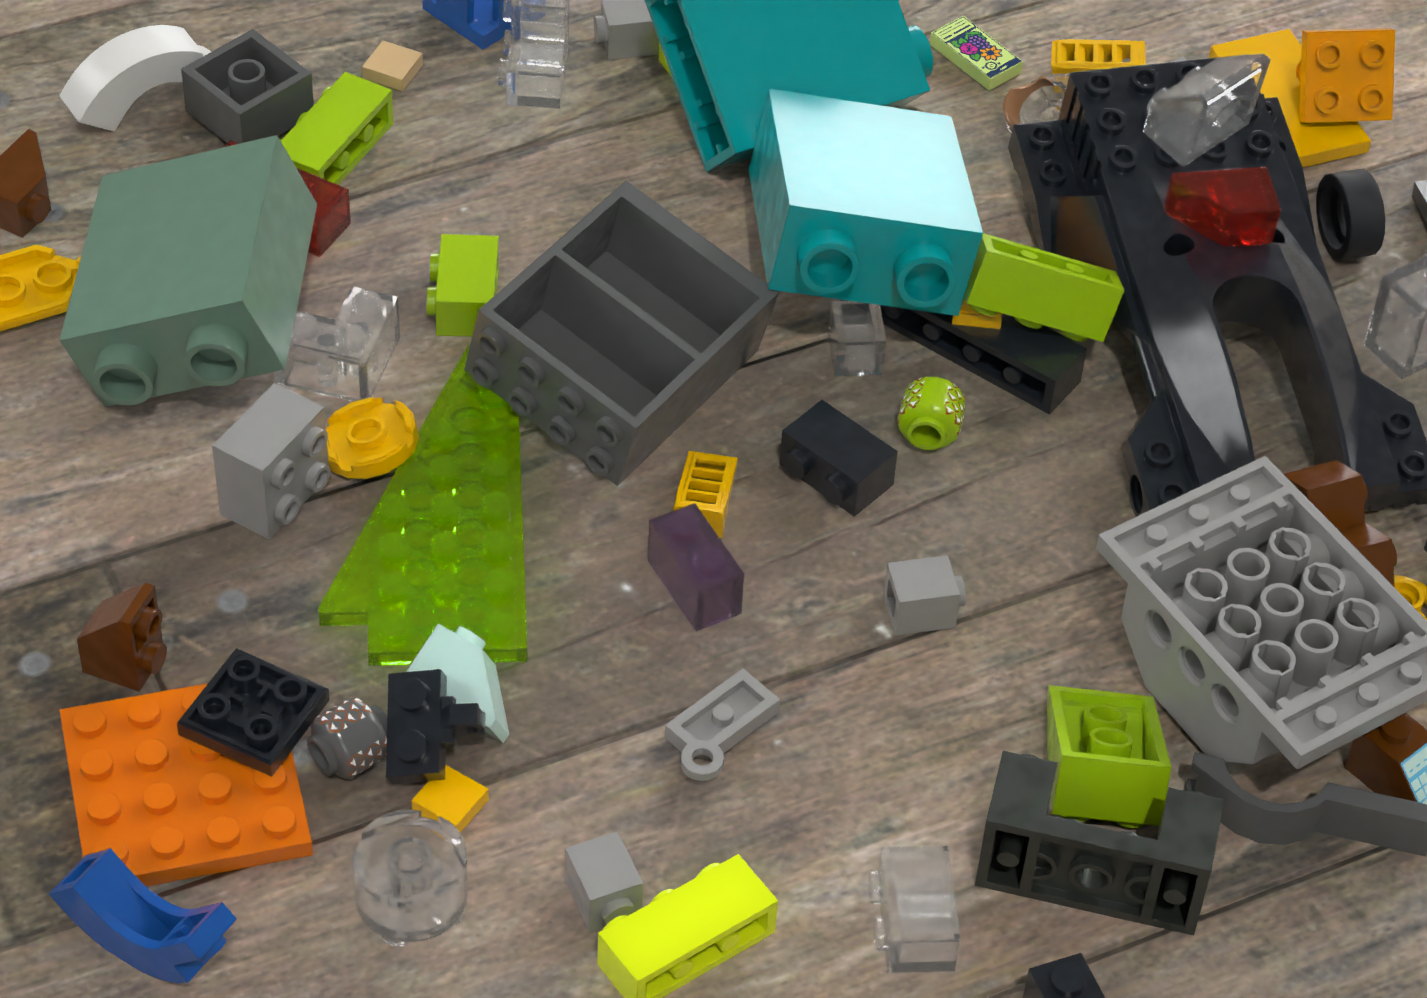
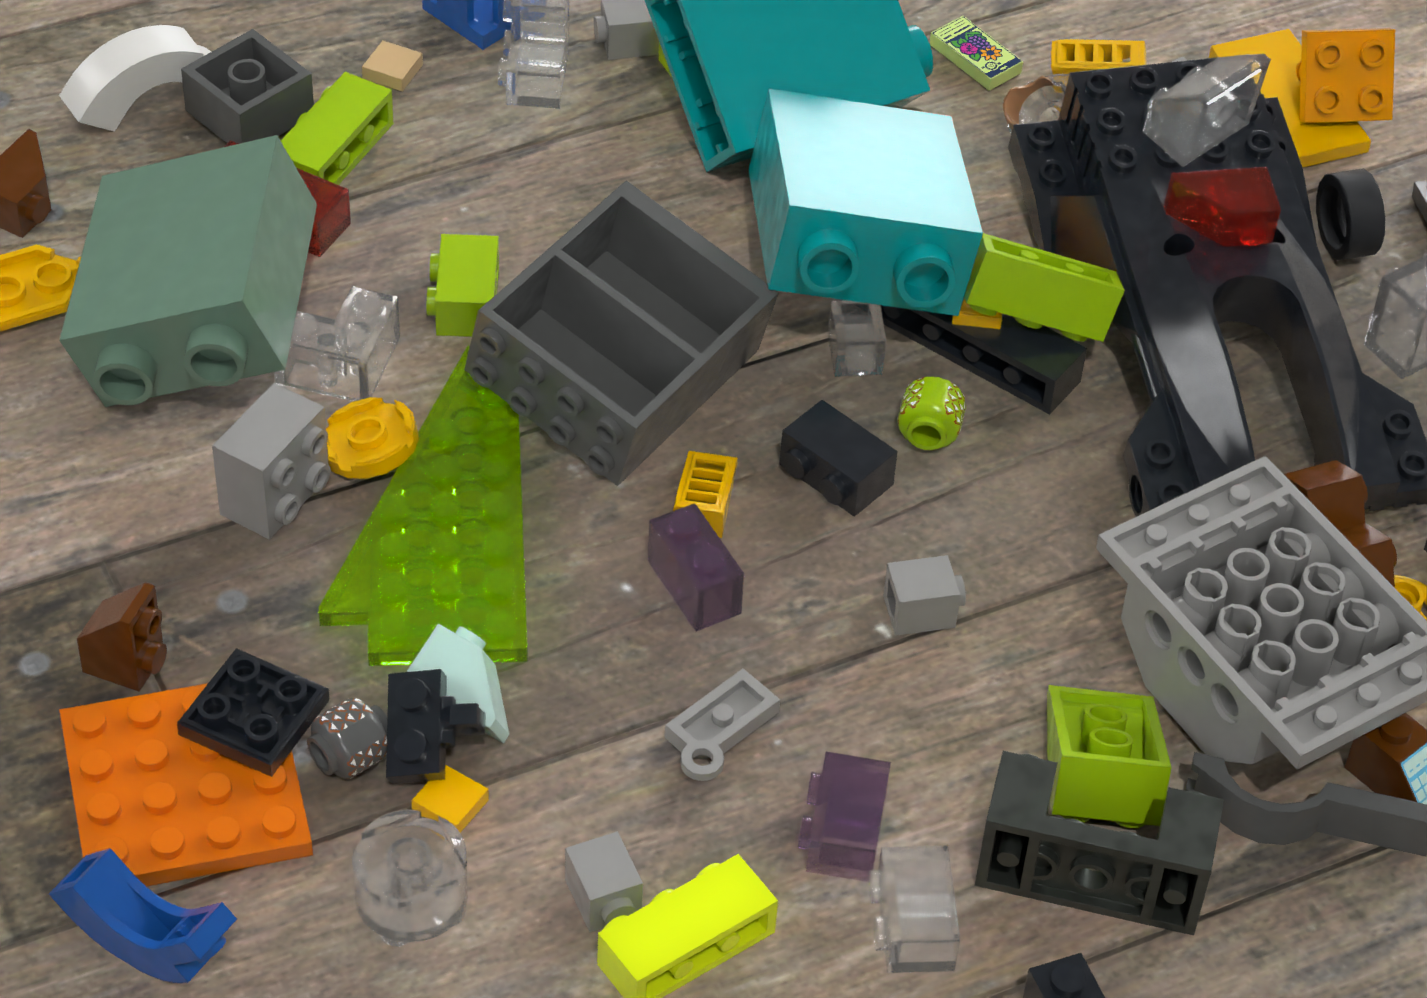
none -> clear purple brick [798,751,891,883]

